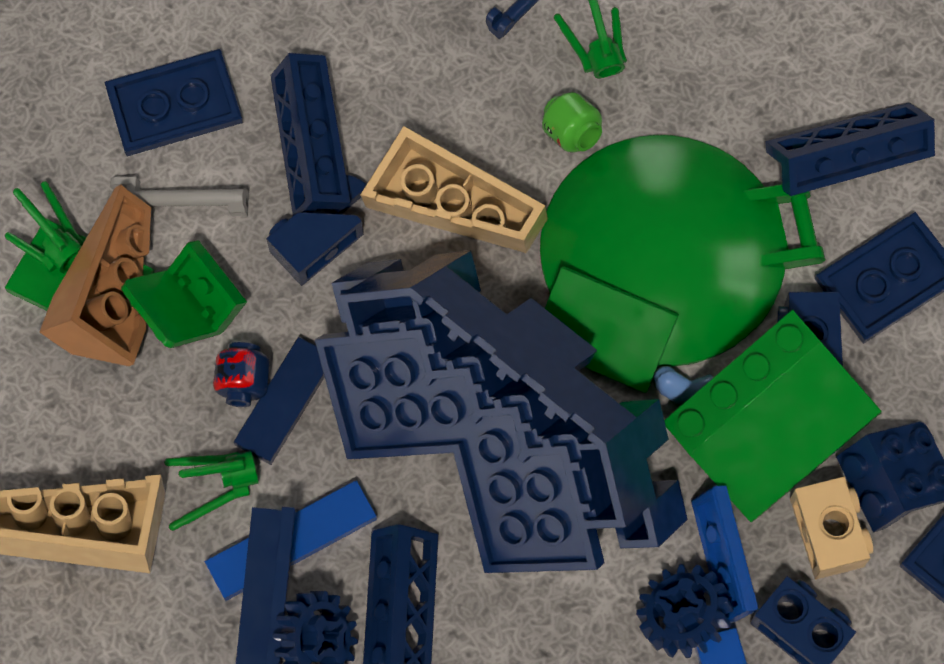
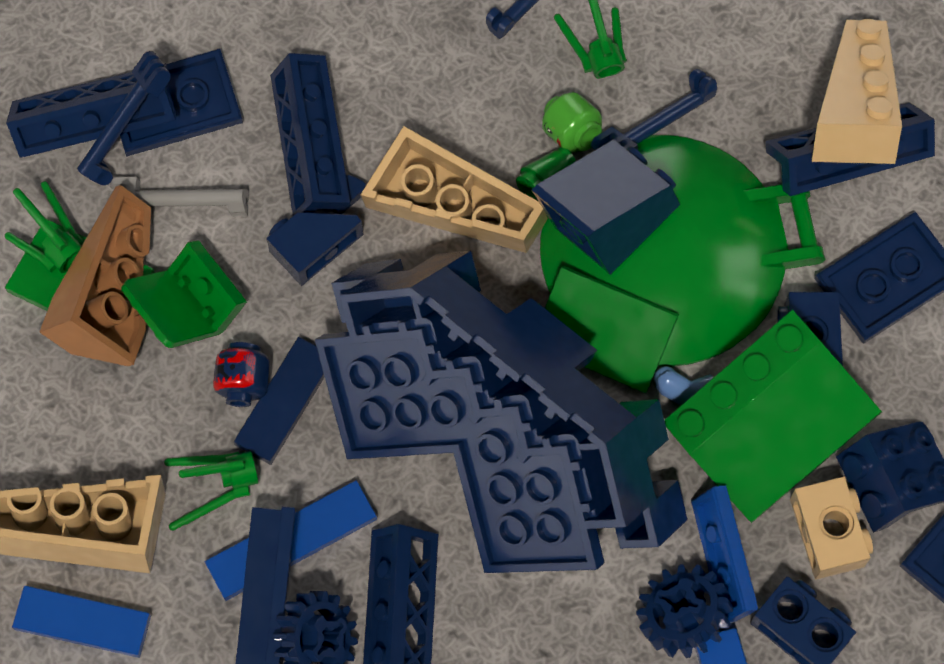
none -> dark blue fence [6,63,176,158]
none -> blue tile [12,585,151,658]
none -> dark blue hinge [77,51,171,185]
none -> green cone [516,147,576,202]
none -> dark blue slope [532,140,680,275]
none -> dark blue hinge [591,69,717,150]
none -> tan wedge [812,19,902,164]

